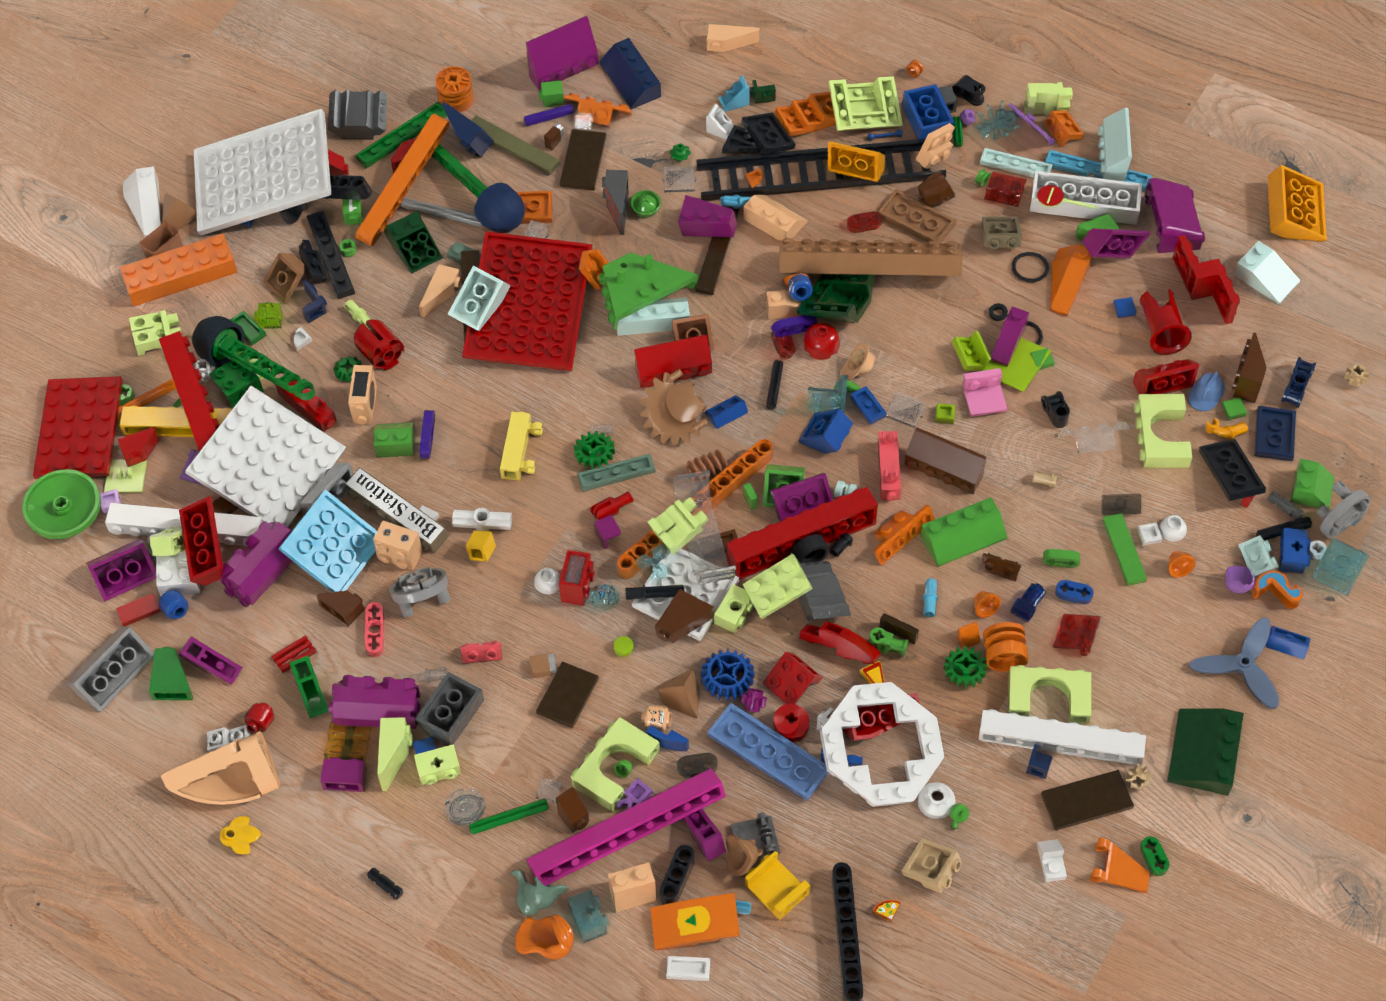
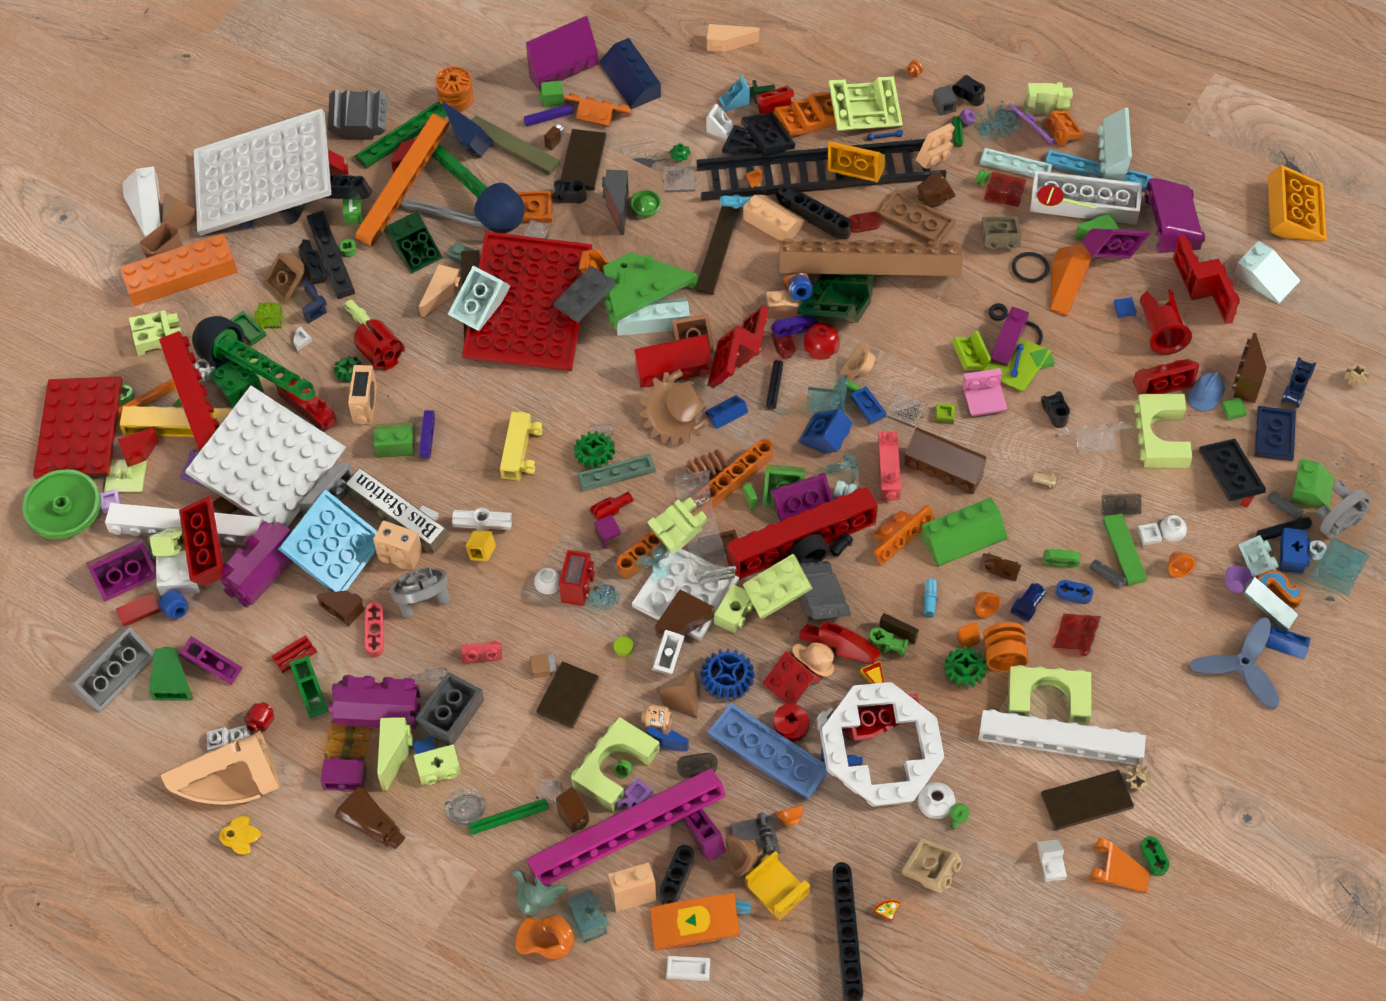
black axle [367,868,403,899] -> none
clear tile [574,112,593,131] -> none
black axle [625,585,684,601] -> none
magenta wedge [678,195,737,237] -> none
magenta gear [741,688,767,712] -> none
blue slope [902,84,954,139] -> none
dark blue panel [1026,744,1052,779] -> none
dark green slope [1167,708,1244,796] -> none
light orange piece [1205,418,1248,440] -> none
none -> reddish brown piece [335,786,406,849]
none -> black piece [552,179,587,204]
none -> dark grey plate [553,266,616,323]
none -> white slope [651,630,684,676]
none -> red bracket [707,305,769,389]
none -> red panel [756,85,794,114]
none -> orange piece [775,805,804,827]
none -> black piece [776,186,851,240]
none -> light nougat piece [792,642,834,677]
none -> clear light blue plant [826,453,858,484]
none -> blue hinge [1011,344,1024,377]
none -> dark grey axle [1090,559,1126,588]
none -> tile [1242,577,1298,630]

